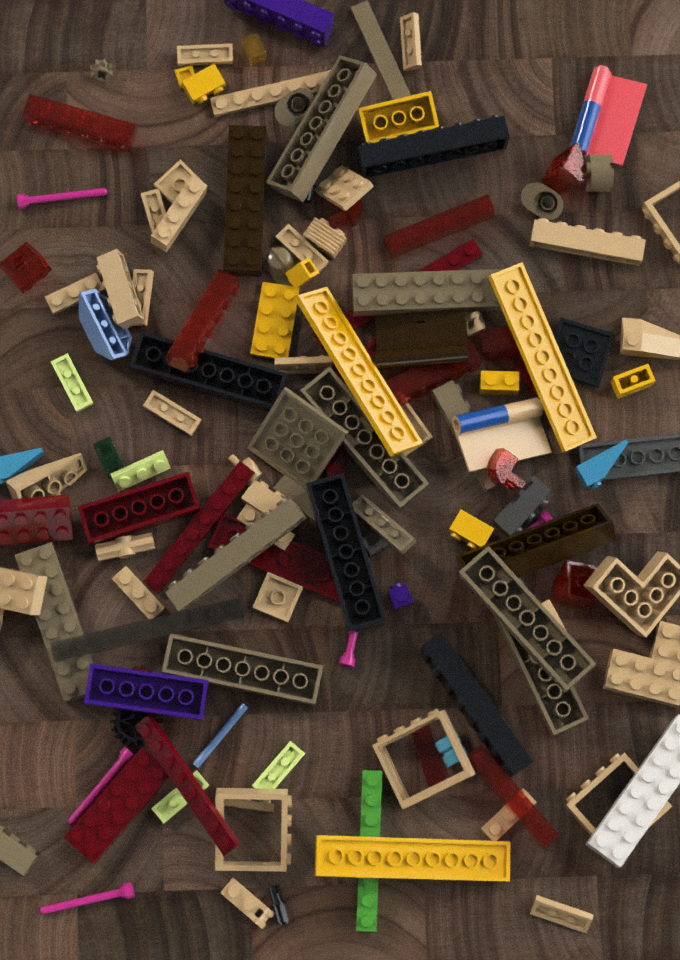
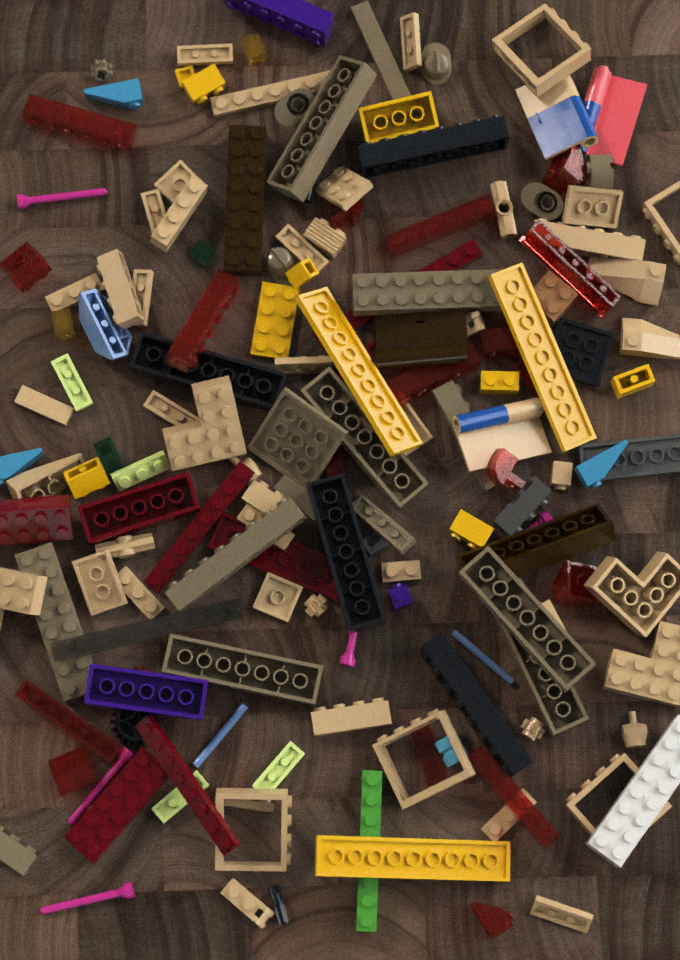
none -> tan tile [14,385,75,426]
none -> clear red brick [15,679,123,764]
none -> clear red slope [48,746,99,797]
none -> clear yellow brick [51,308,75,339]
none -> yellow brick [63,457,110,499]
none -> tan tile [72,548,128,616]
none -> dark azure slope [83,78,144,110]
none -> tan brick [162,375,247,471]
none -> clear green tile [188,240,215,266]
none -> tan gear [304,594,328,618]
none -> tan brick [311,698,392,737]
none -> tan plate [381,560,421,583]
none -> dark tan piece [421,43,451,85]
none -> medium blue bar [451,629,515,685]
none -> clear red slope [469,902,514,939]
none -> tan piece [490,180,517,239]
none -> tan window [492,3,591,97]
none -> door [515,75,599,160]
none -> clear red brick [519,219,621,317]
none -> tan gear [521,717,545,741]
none -> medium nougat brick [534,270,578,327]
none -> tan brick [550,461,573,491]
none -> tan plate [562,185,624,229]
none -> tan wedge [586,257,667,306]
none -> tan piece [621,711,648,749]

